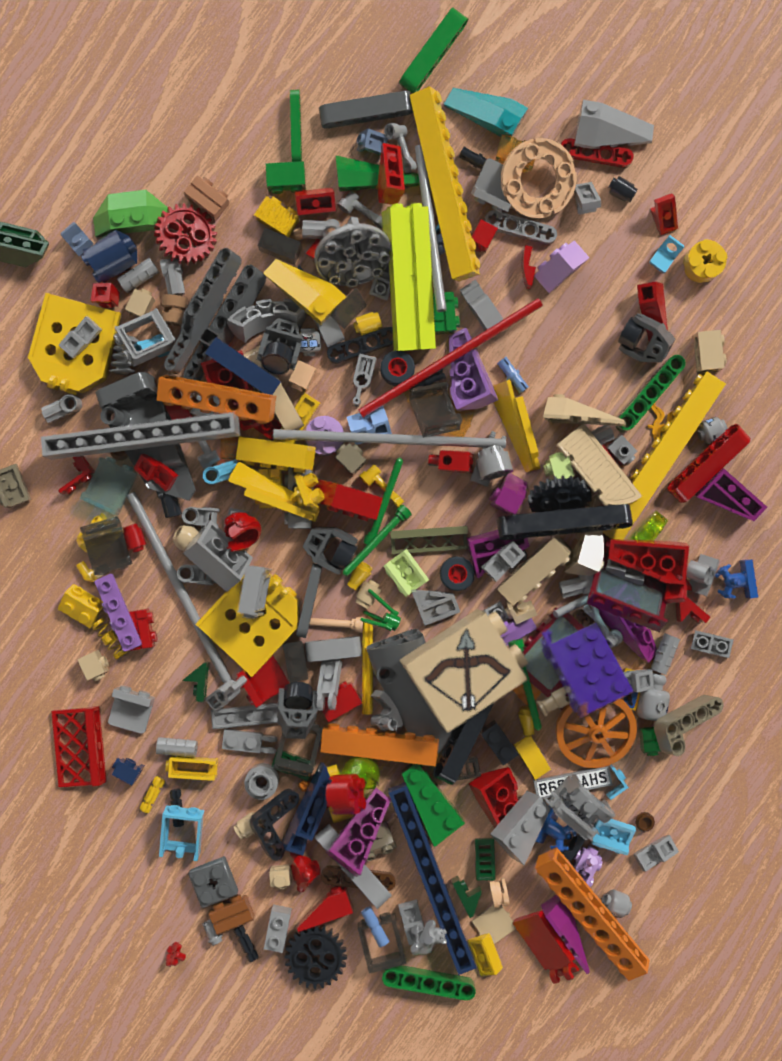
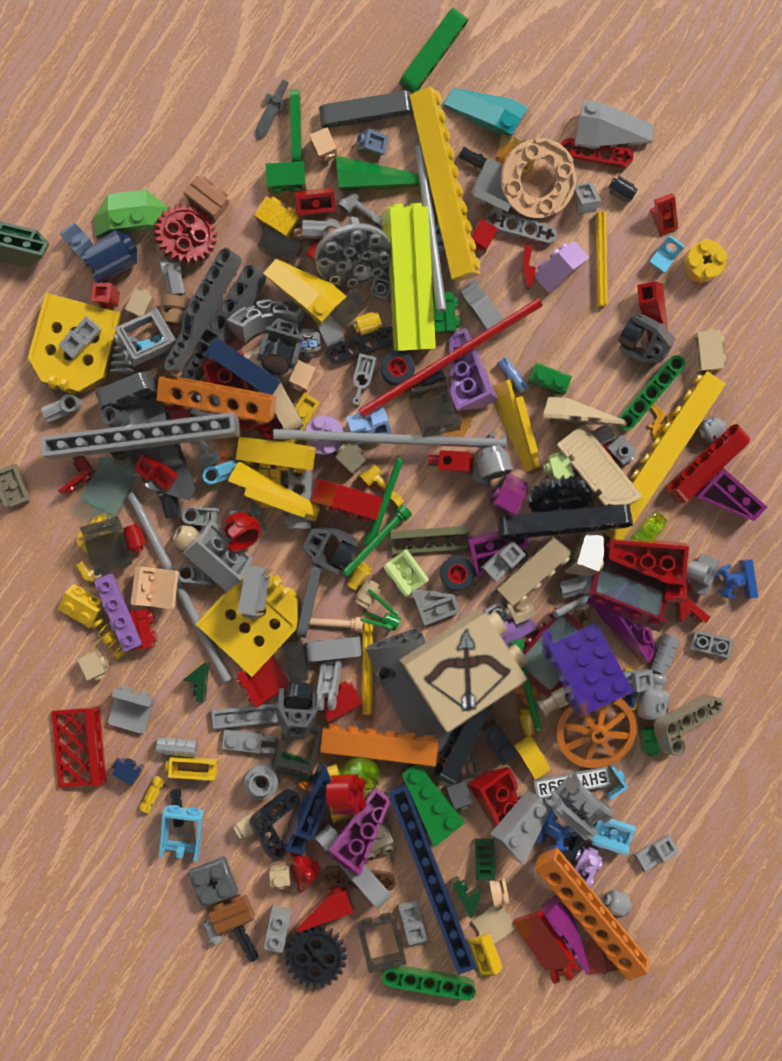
light grey axle [117,258,159,293] -> none
red plant [166,942,186,967] -> none
light grey piece [205,676,247,713] -> none
yellow hips [291,473,325,511] -> none
medium blue piece [361,906,389,947] -> none
light grey pin [370,715,399,731] -> none
light grey slope [371,690,403,728] -> none
red slope [378,143,405,205] -> none
light grey brick [384,123,417,173] -> none
light grey animal [411,920,447,955] -> none
light grey brick [583,604,623,649] -> none
light grey slope [606,559,645,586] -> none
reddish brown plate [635,812,655,832] -> none
none -> light nougat bracket [131,566,179,609]
none -> clear light blue hand [250,505,268,532]
none -> dark grey sword [256,80,289,140]
none -> light nougat brick [310,128,337,161]
none -> dark grey brick [446,778,473,810]
none -> green brick [527,363,572,395]
none -> clear red piece [583,939,618,975]
none -> yellow axle [595,211,608,307]

